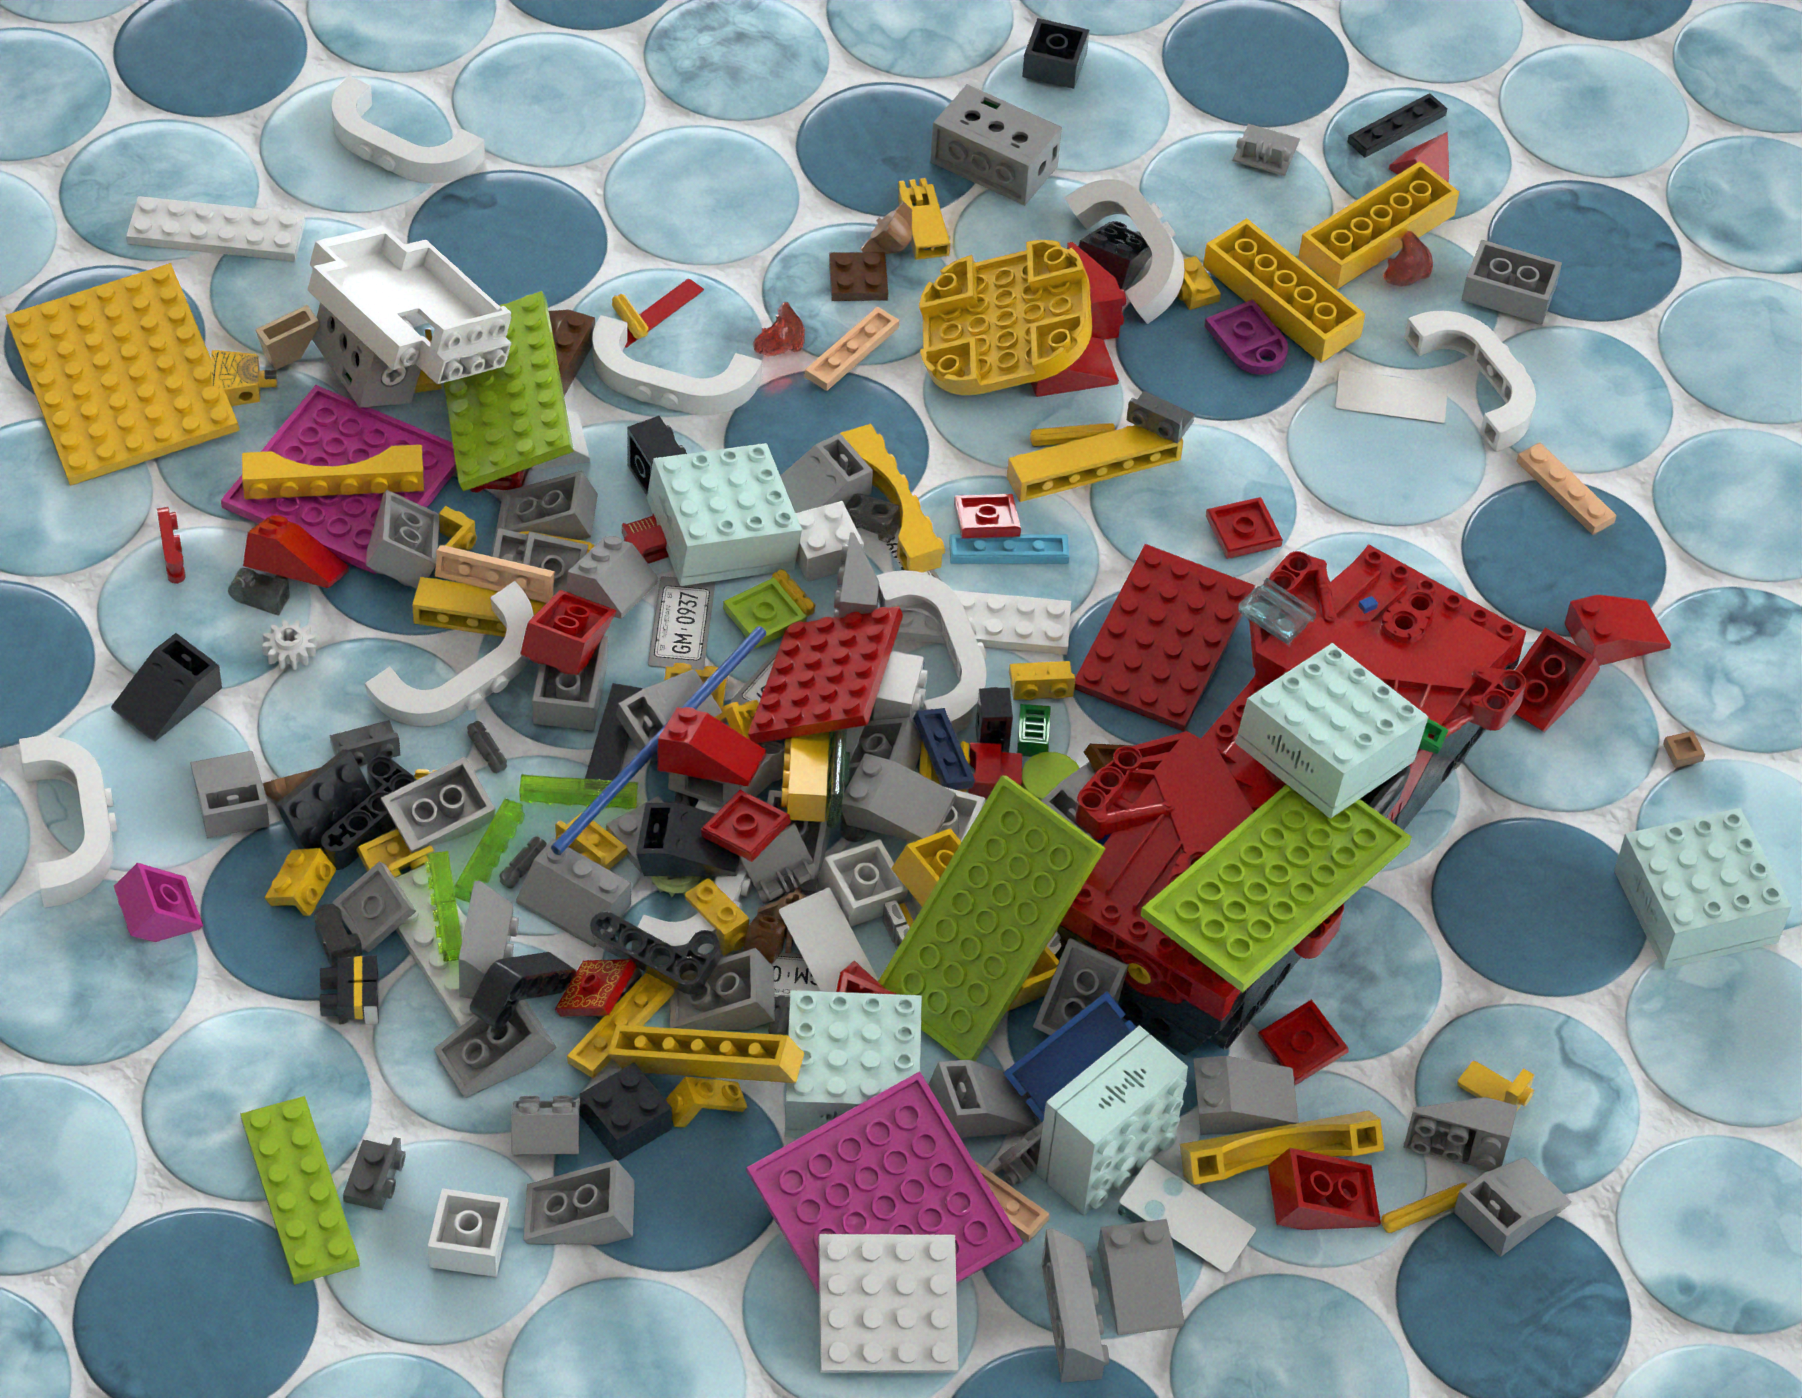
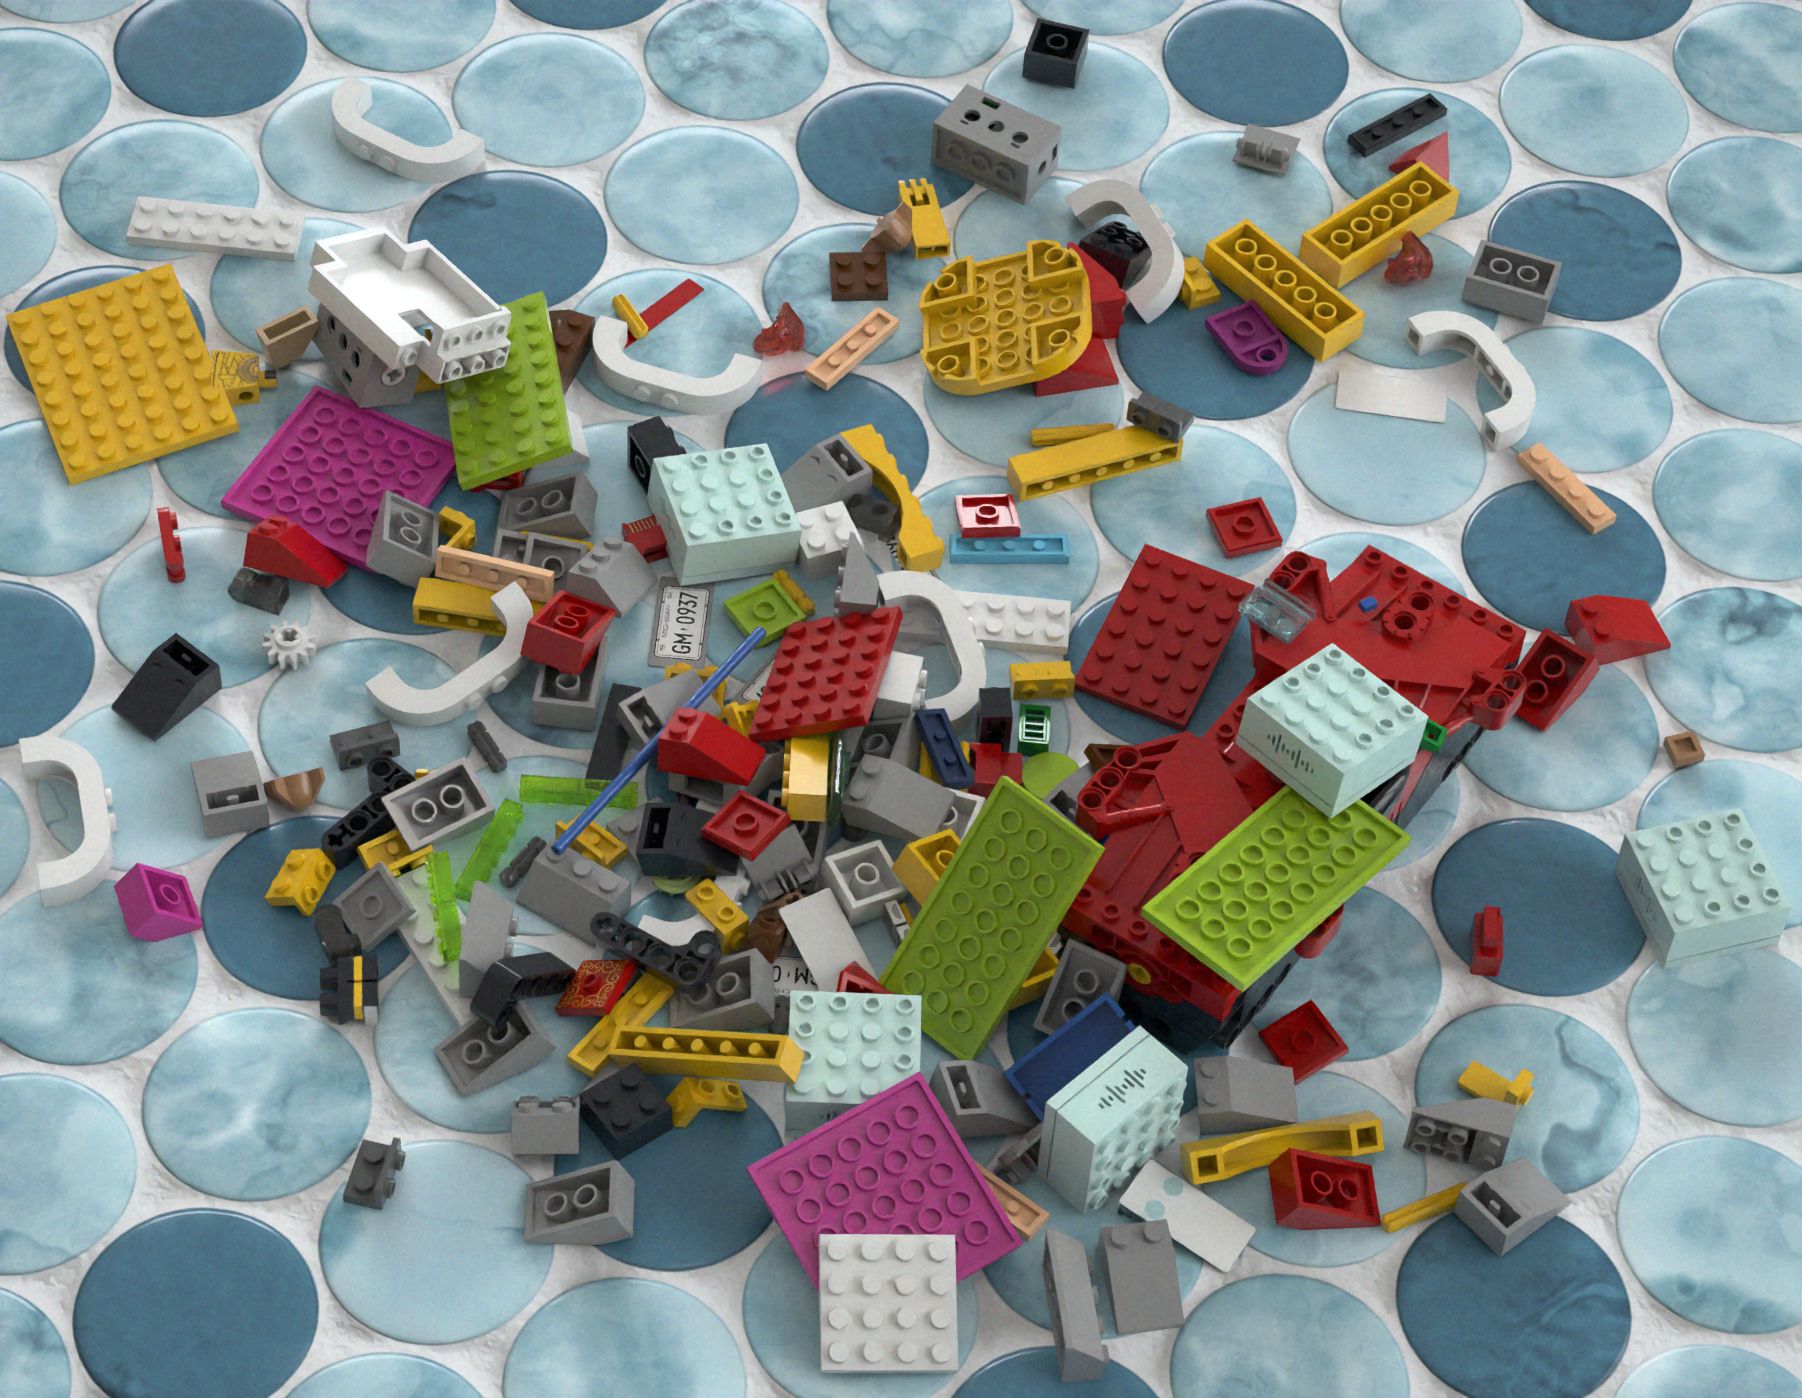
lime plate [240,1096,360,1285] -> none
yellow arch [242,445,424,499] -> none
black plate [275,749,372,849] -> none
white brick [428,1188,510,1277] -> none
none -> red piece [1470,906,1503,977]

